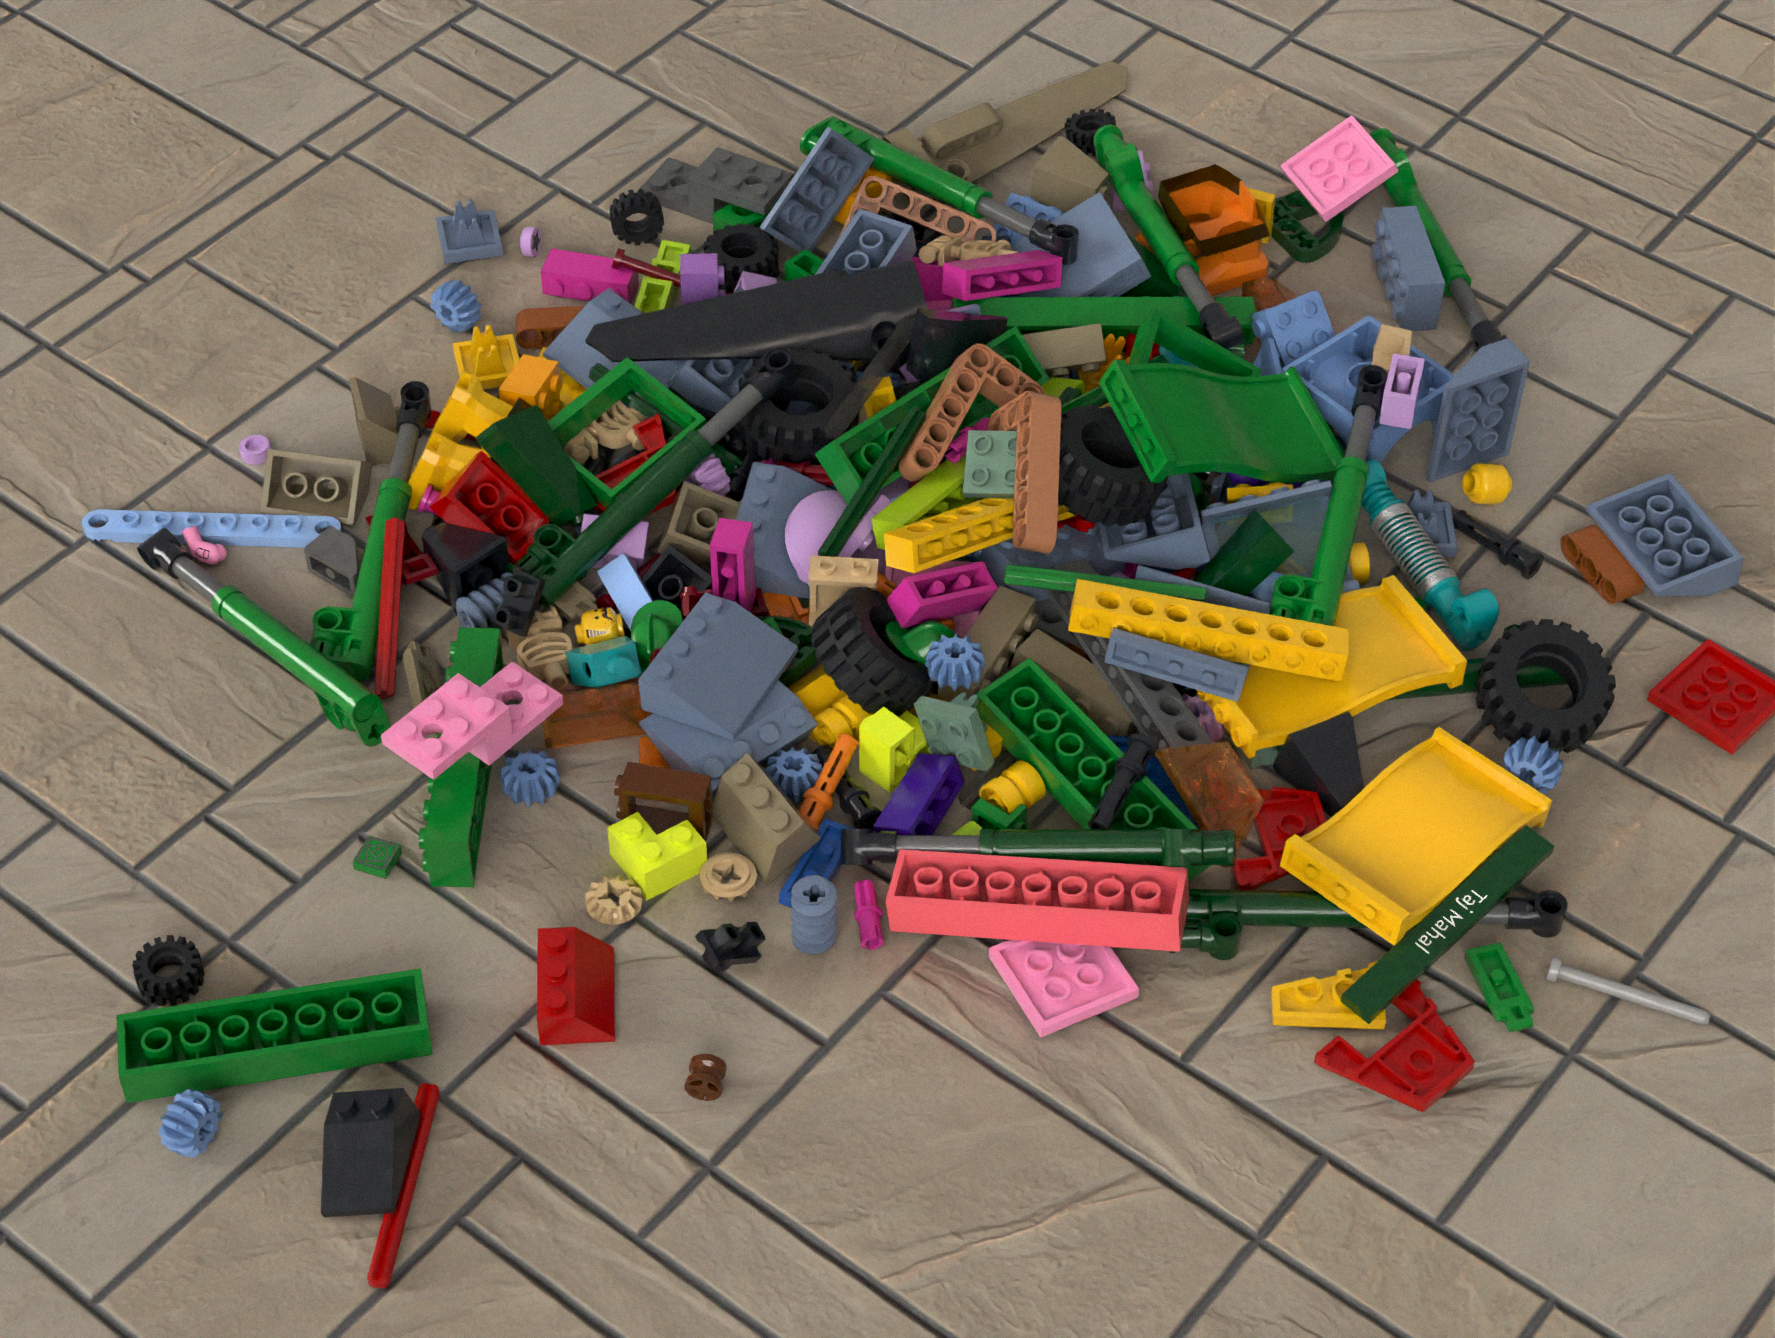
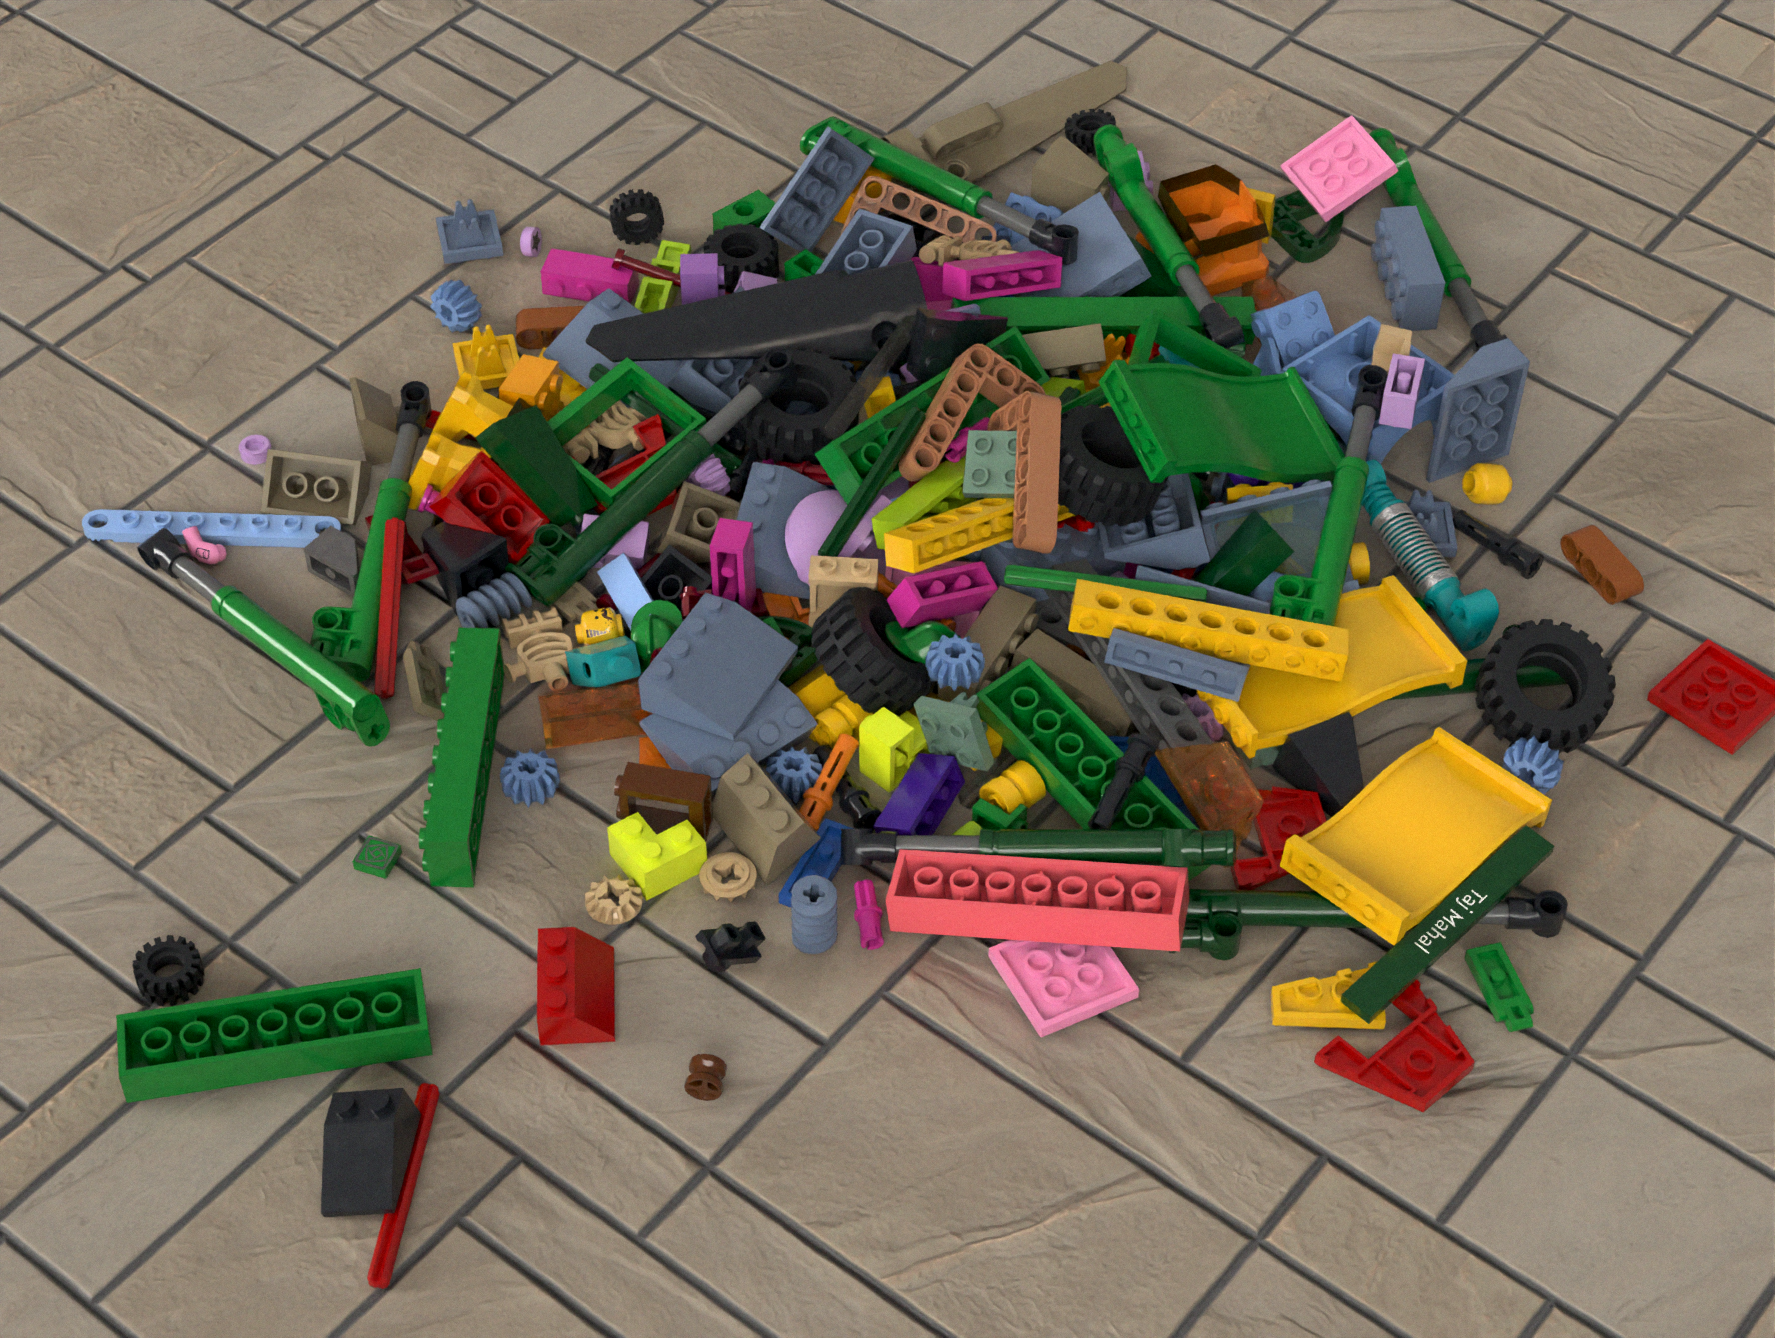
medium blue gear [158,1089,223,1158] -> none
bright pink bracket [381,662,563,780] -> none
black hips [492,568,546,637] -> none
dark grey bracket [639,147,793,224] -> none
light grey bar [1546,956,1711,1025] -> none
sand blue slope [1586,473,1743,597] -> none

